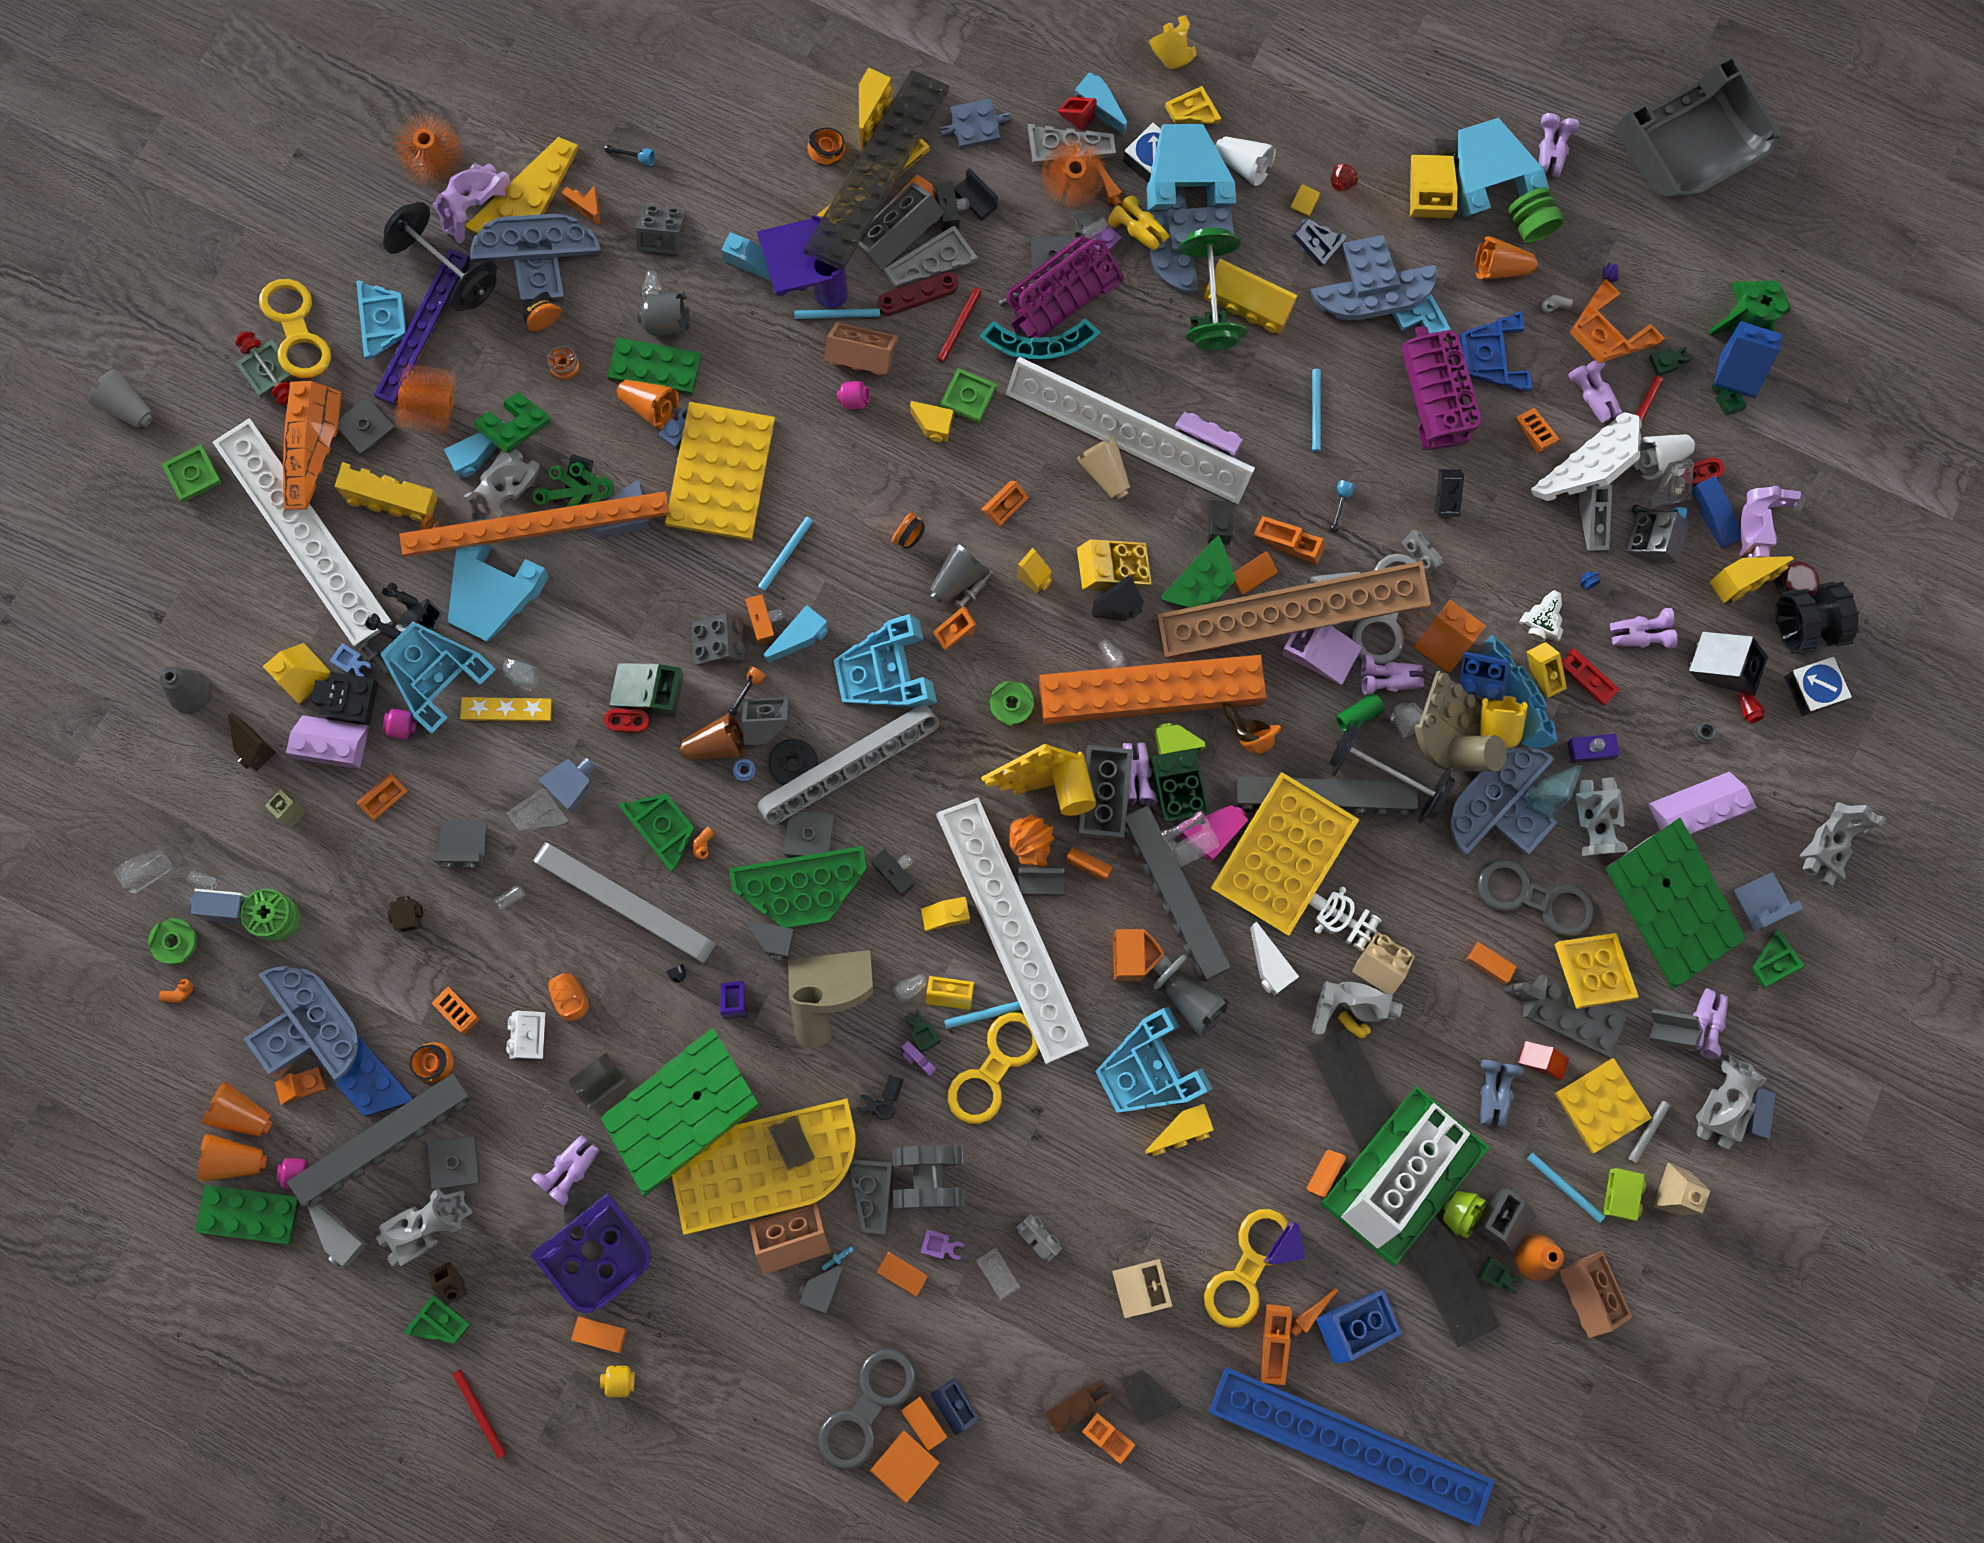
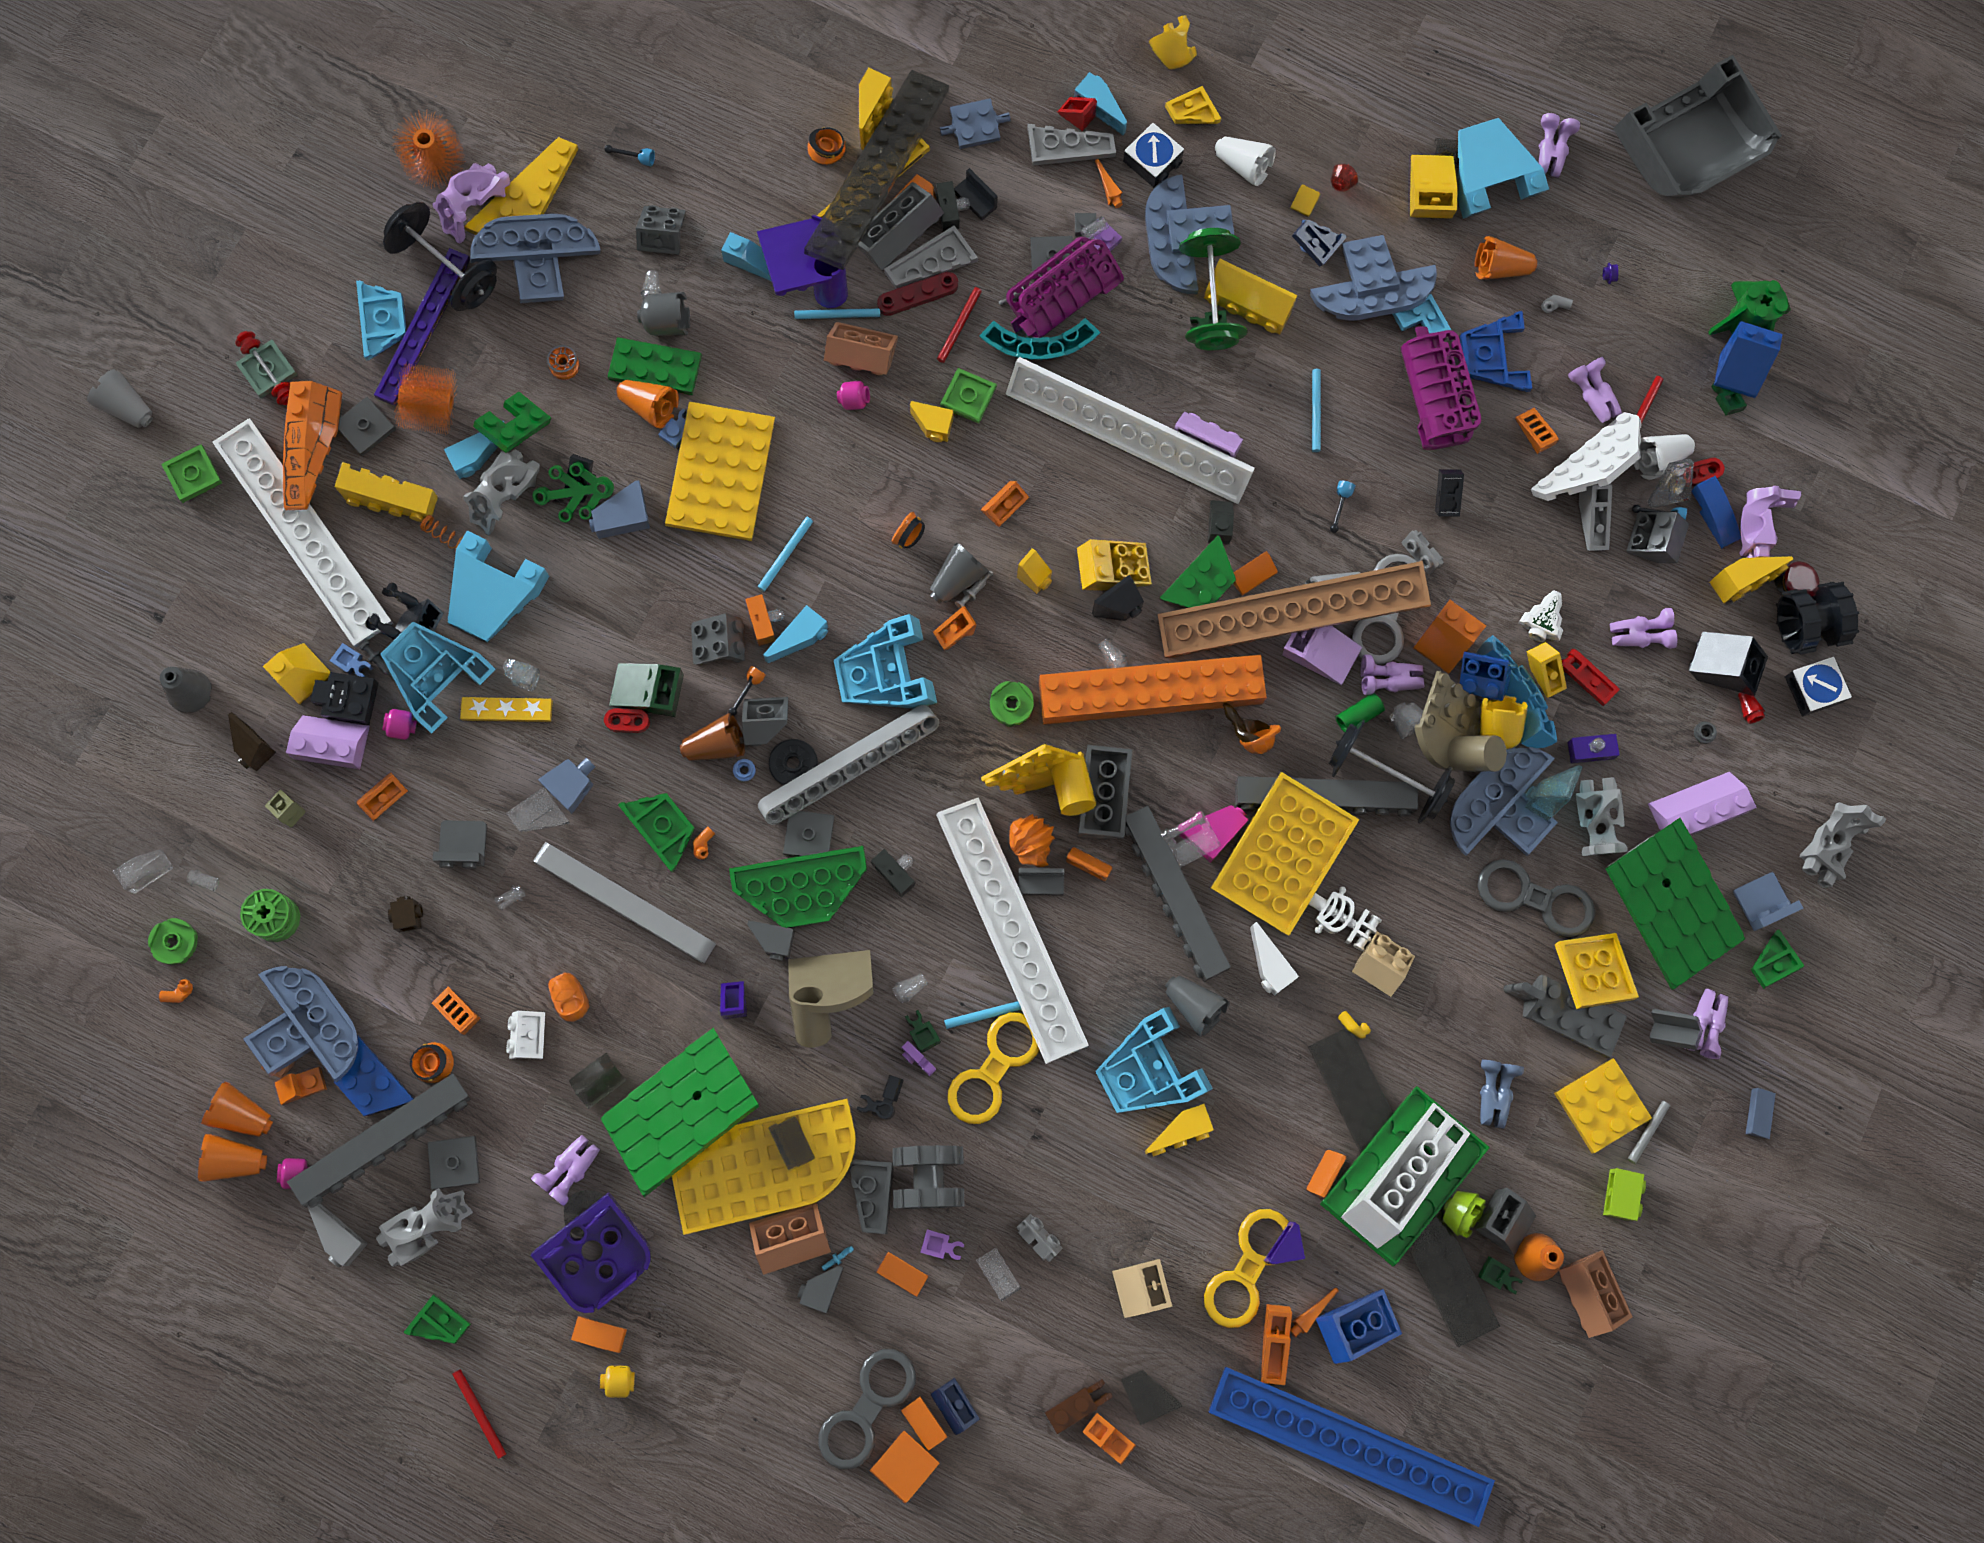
sand blue piece [189,889,248,924] -> none
green plate [195,1185,299,1245] -> none
yellow bar [259,279,331,378] -> none
orange plate [399,491,670,557] -> none
dark brown brick [429,1261,467,1306] -> none
orange piece [523,292,562,332] -> none
orange slope [561,186,601,225] -> none
black hinge [666,964,687,983] -> none
yellow slope [921,897,970,931] -> none
yellow slope [926,976,974,1010] -> none
orange piece [1040,136,1107,210] -> none
tan cone [1076,436,1130,500] -> none
yellow piece [1108,195,1170,251] -> none
orange piece [1113,929,1187,990] -> none
lavender piece [1122,743,1158,806] -> none
medium azure wedge [1147,124,1236,210] -> none
dark green slope [1149,748,1209,822] -> none
lime slope [1154,723,1205,755] -> none
orange slope [1254,516,1326,565] -> none
light grey hips [1311,981,1403,1035] -> none
orange slope [1466,941,1517,986] -> none
bright green wheel [1508,187,1565,244] -> none
slope [1518,1042,1569,1080] -> none
medium azure bar [1527,1153,1605,1223] -> none
orange wing [1569,279,1665,363] -> none
blue plate [1580,571,1601,590] -> none
dark green plate [1649,347,1691,376] -> none
tan slope [1653,1163,1710,1216] -> none
light grey hips [1696,1054,1767,1149] -> none

